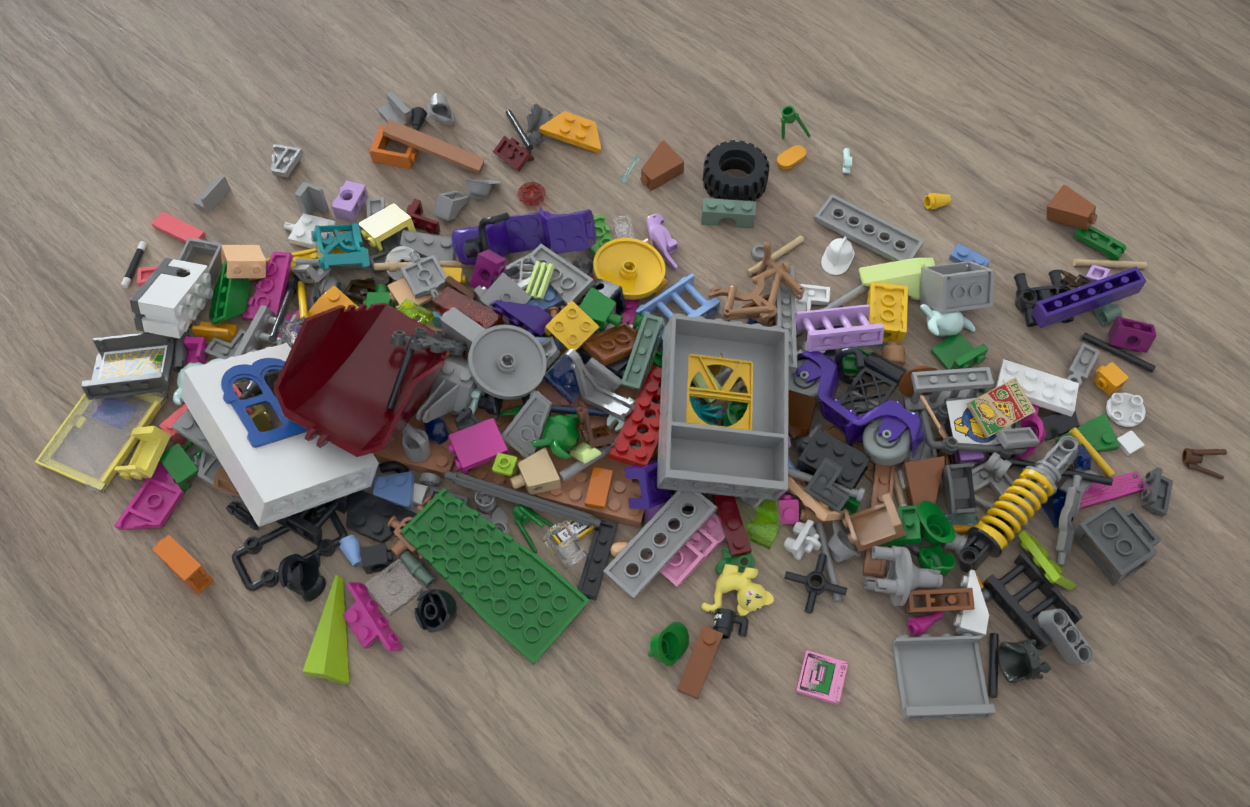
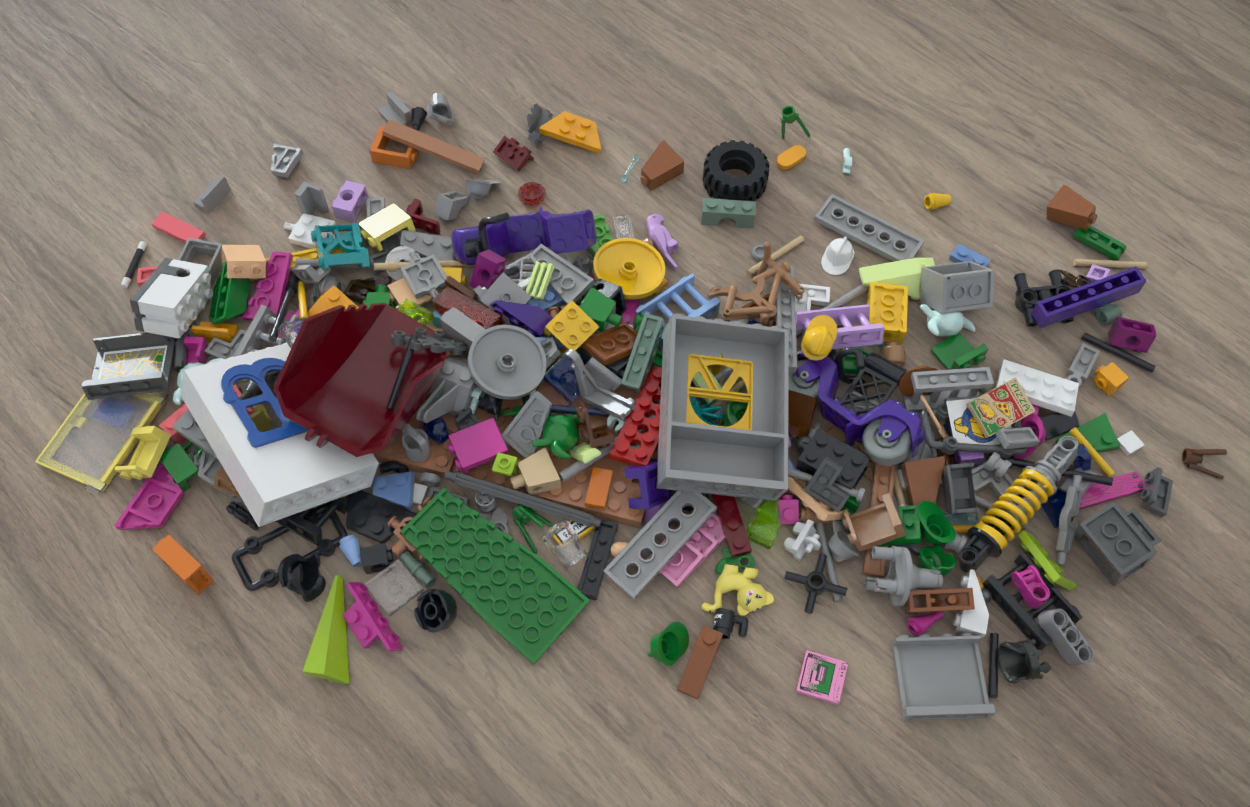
black bar [506,110,533,151] -> none
white dish [1106,393,1146,427] -> none
none -> yellow piece [801,315,838,361]
none -> dark pink piece [1011,565,1050,609]

